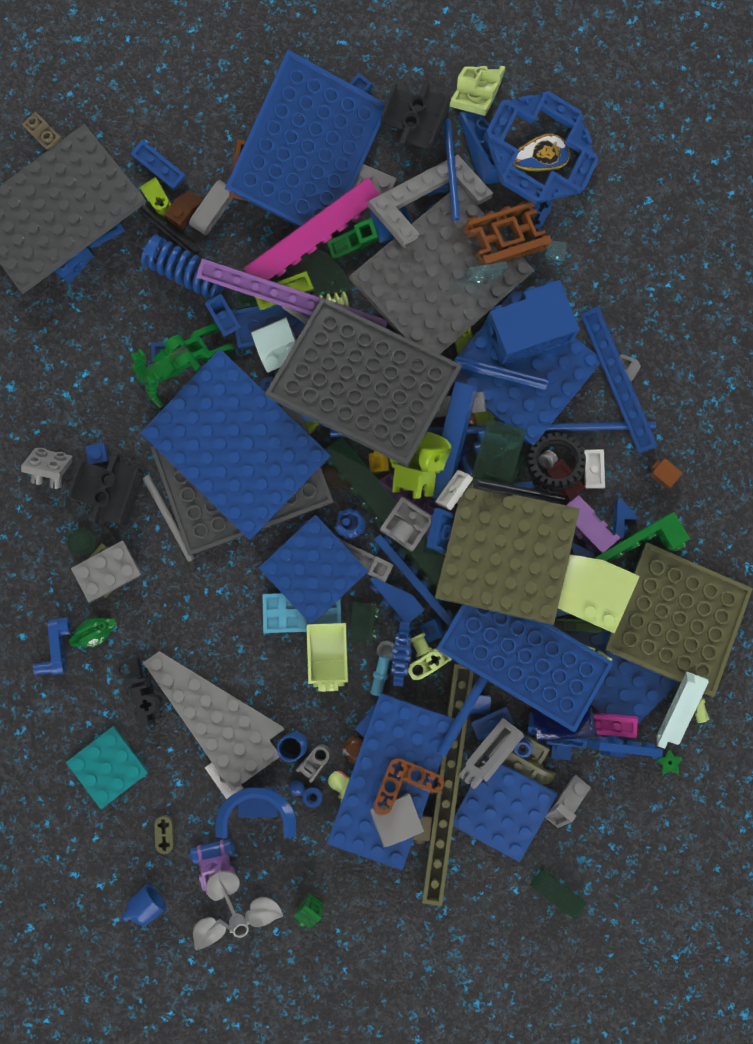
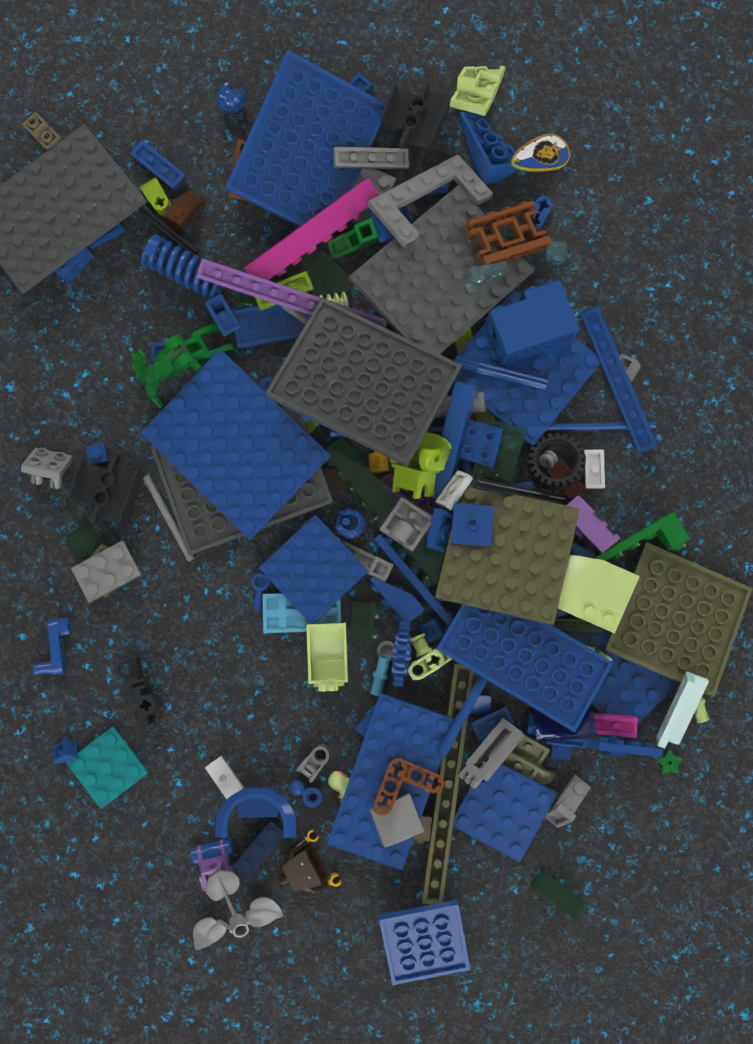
green hat [69,618,117,647] -> none
blue piece [122,884,167,925] -> none
light grey wing [143,651,284,791] -> none
olive beam [154,815,175,854] -> none
light grey beam [189,180,233,235] -> none
light aqua slope [251,317,296,373] -> none
blue piece [277,732,308,762] -> none
green slope [293,893,324,928] -> none
reddish brown head [342,735,364,765] -> none
blue piece [444,119,460,221] -> none
blue plate [484,91,598,204] -> none
blue plate [513,738,533,757] -> none
blue slope [613,499,640,539] -> none
dark orange brick [649,458,683,490] -> none
none -> blue slope [53,738,77,764]
none -> blue piece [217,82,246,113]
none -> dark blue brick [232,818,284,880]
none -> blue plate [251,572,271,611]
none -> dark brown torso [279,830,341,895]
none -> light grey plate [333,147,409,169]
none -> plate [378,900,470,985]
none -> blue plate [451,504,494,547]
none -> blue hinge [458,420,503,468]

